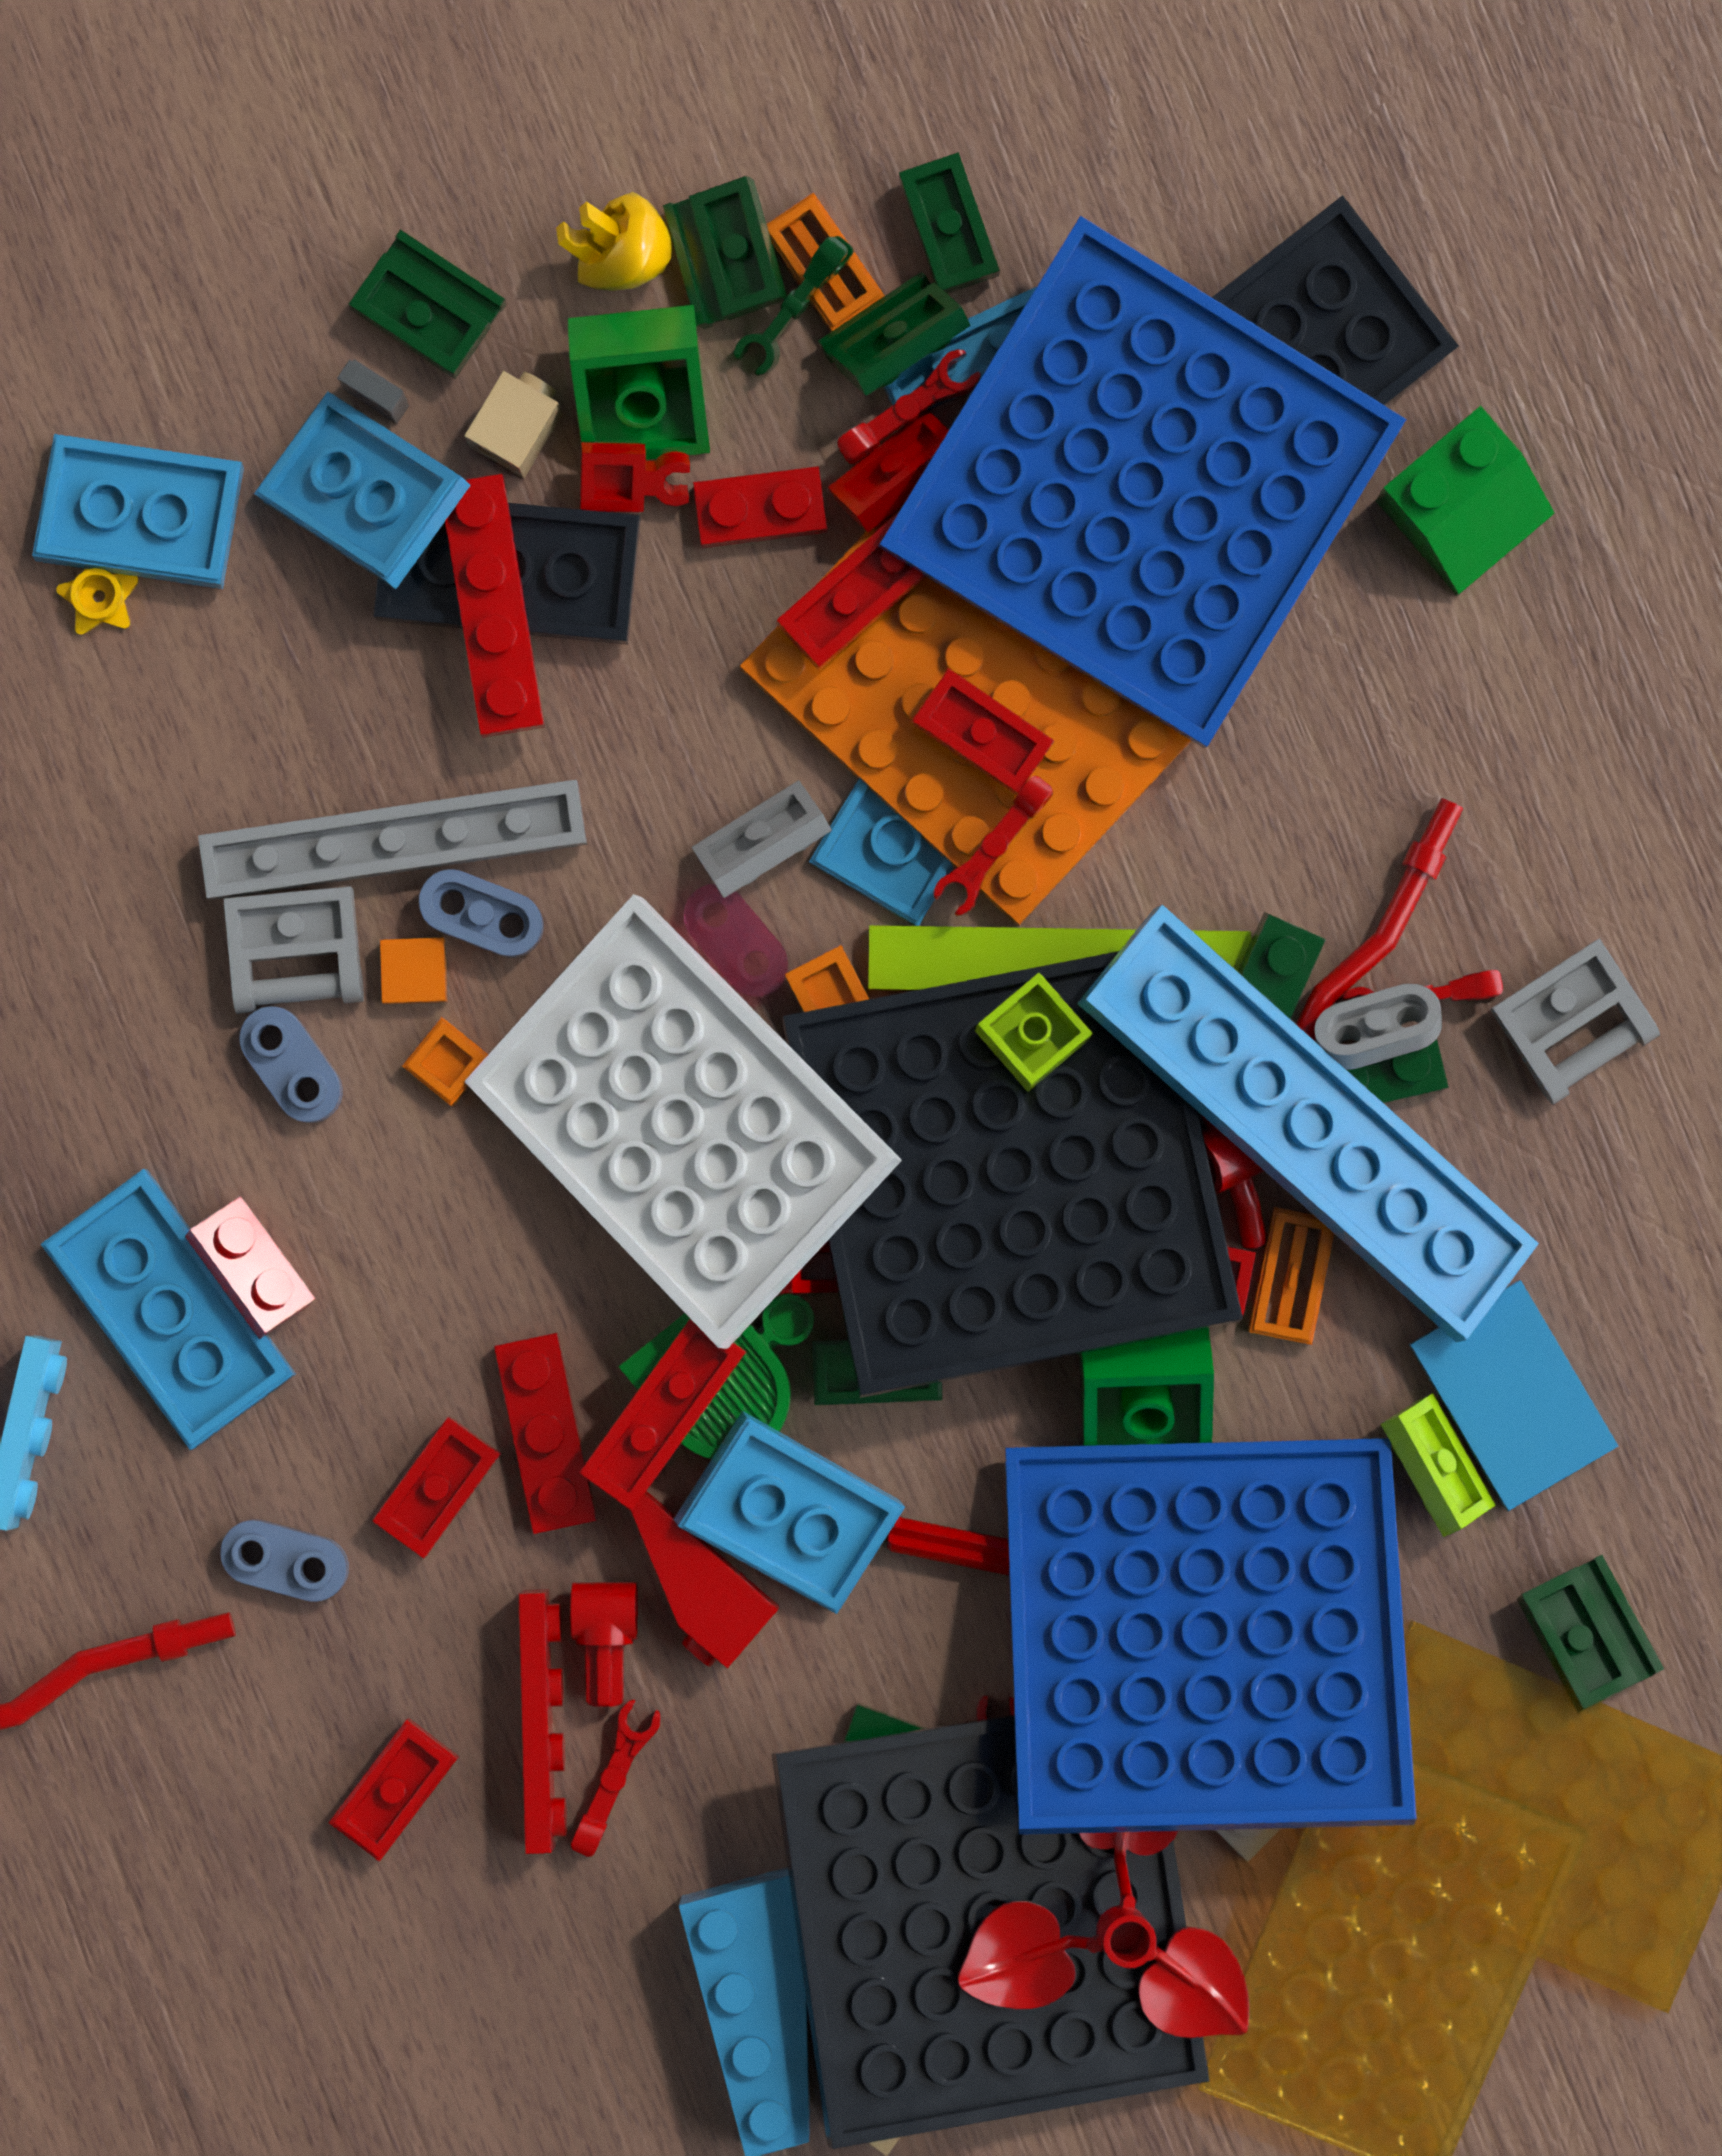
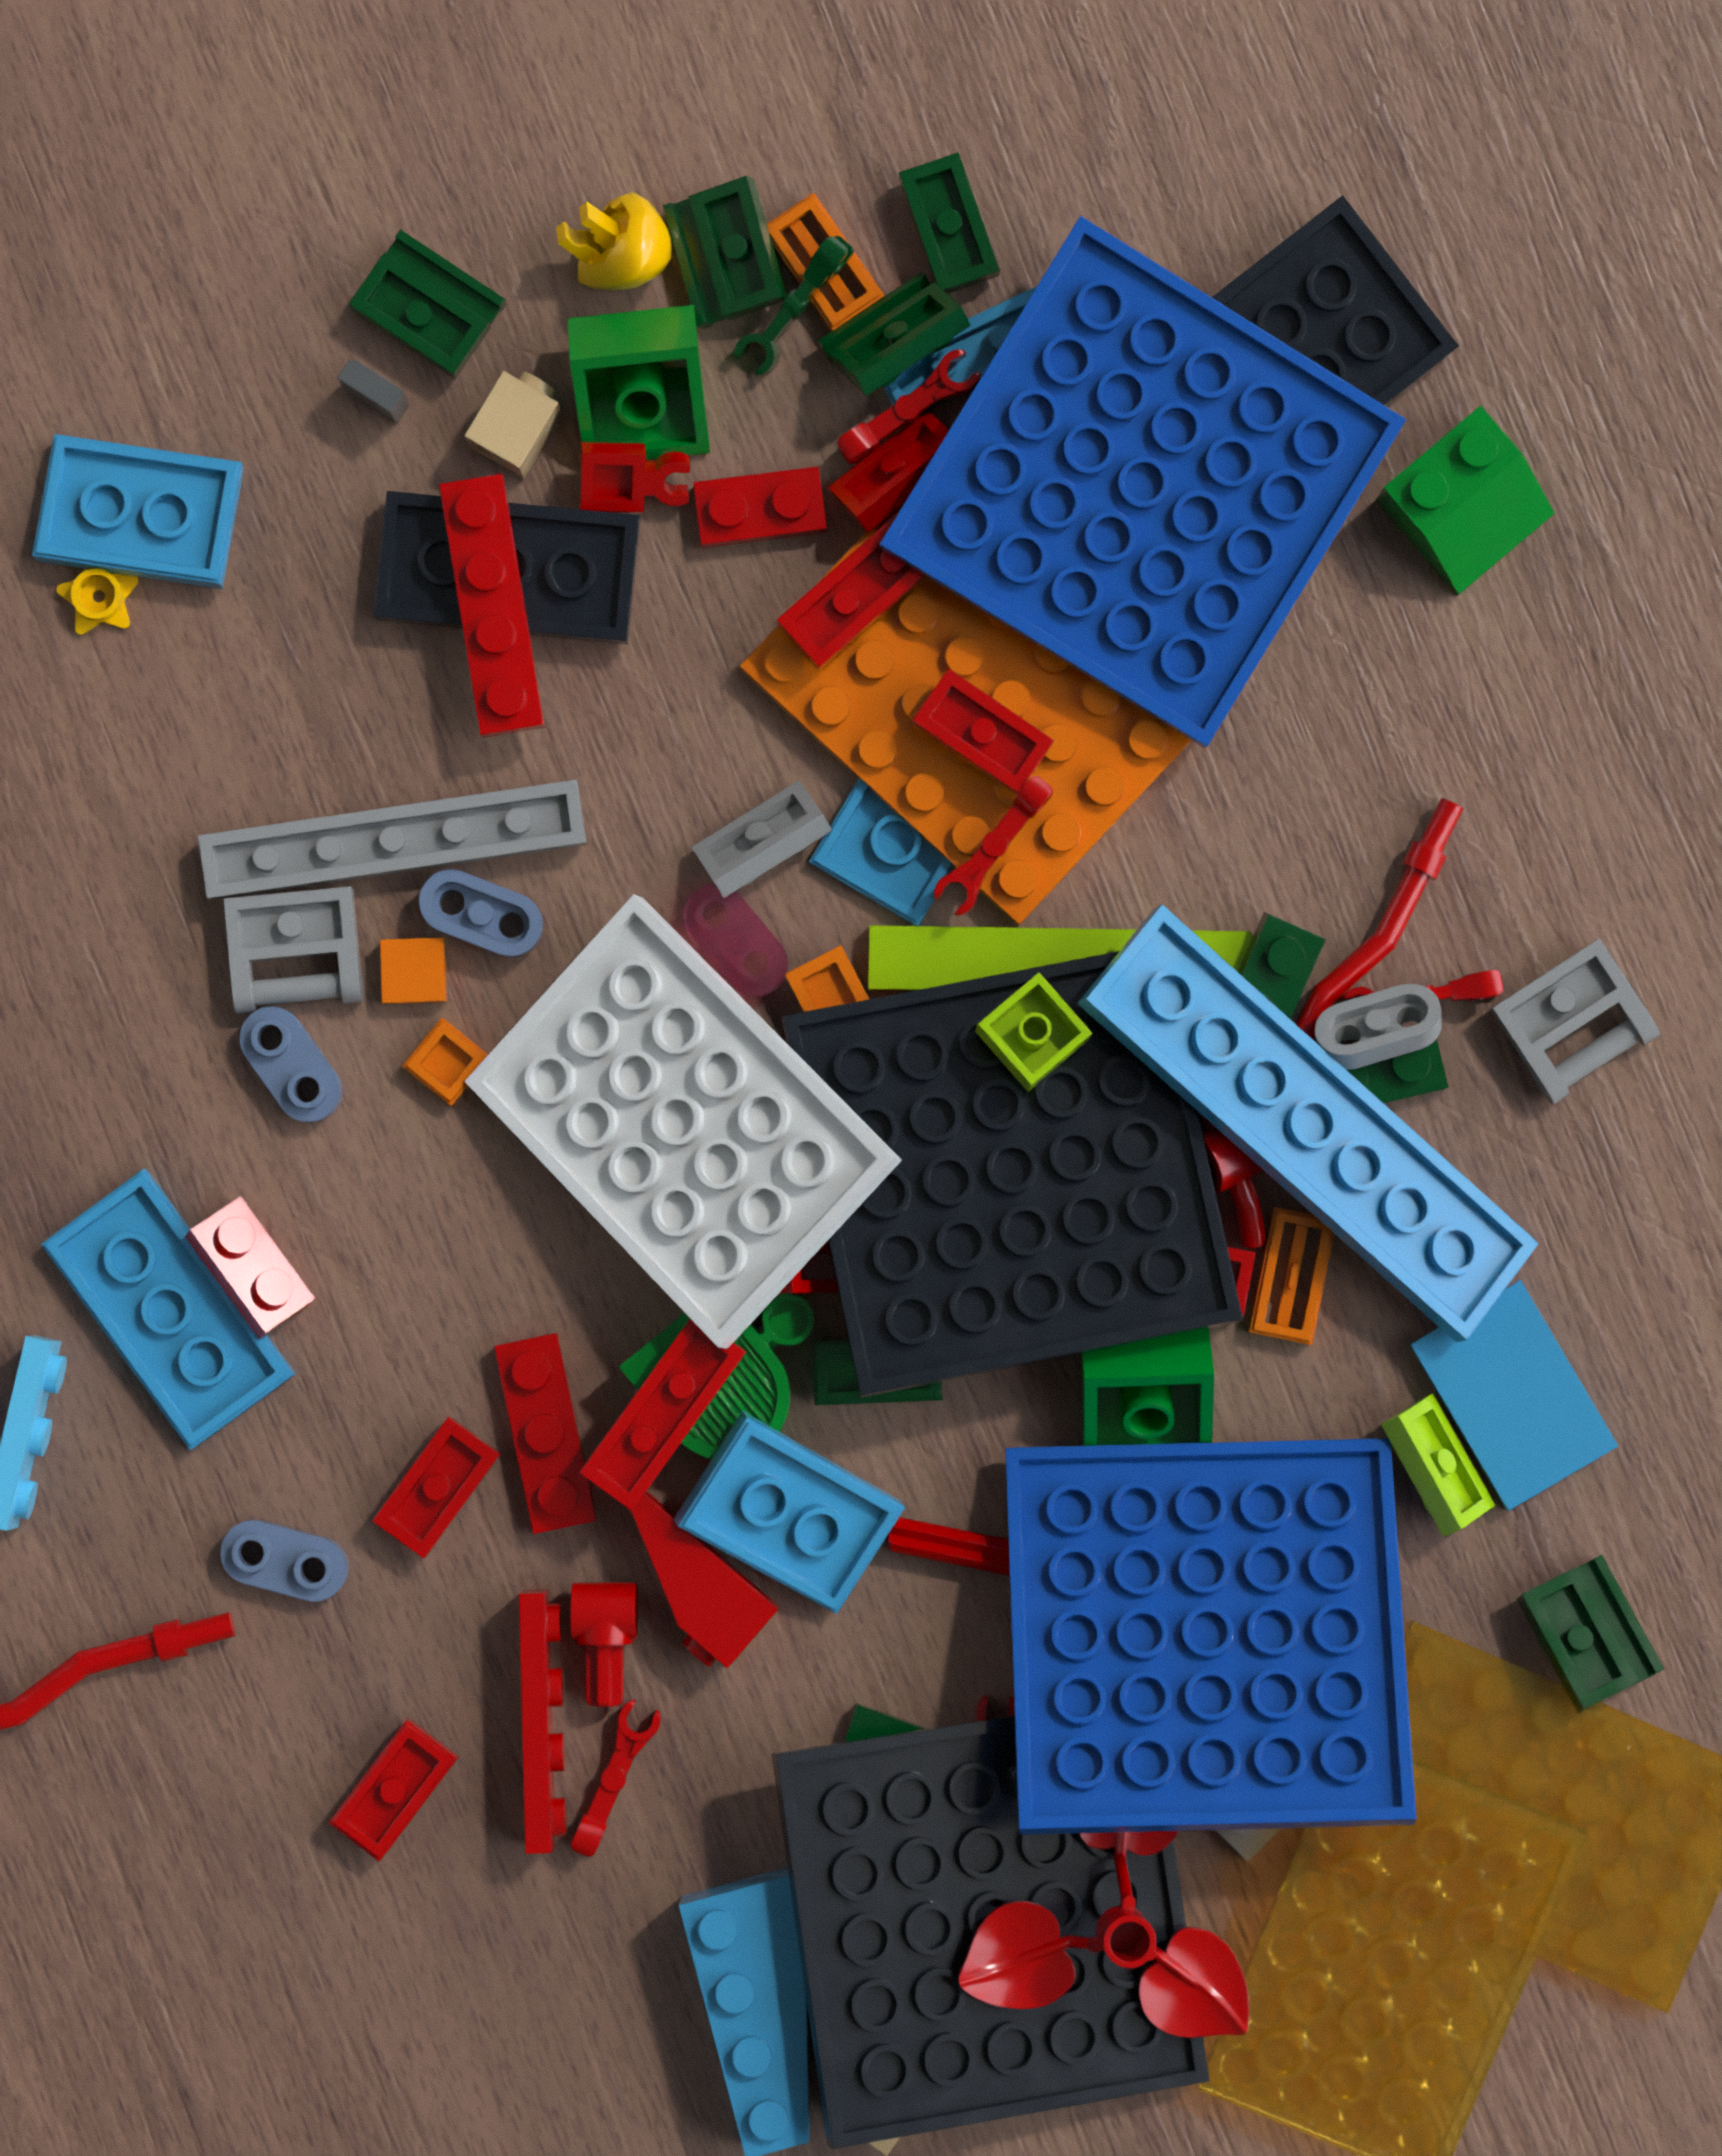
dark azure tile [254,391,471,589] -> none

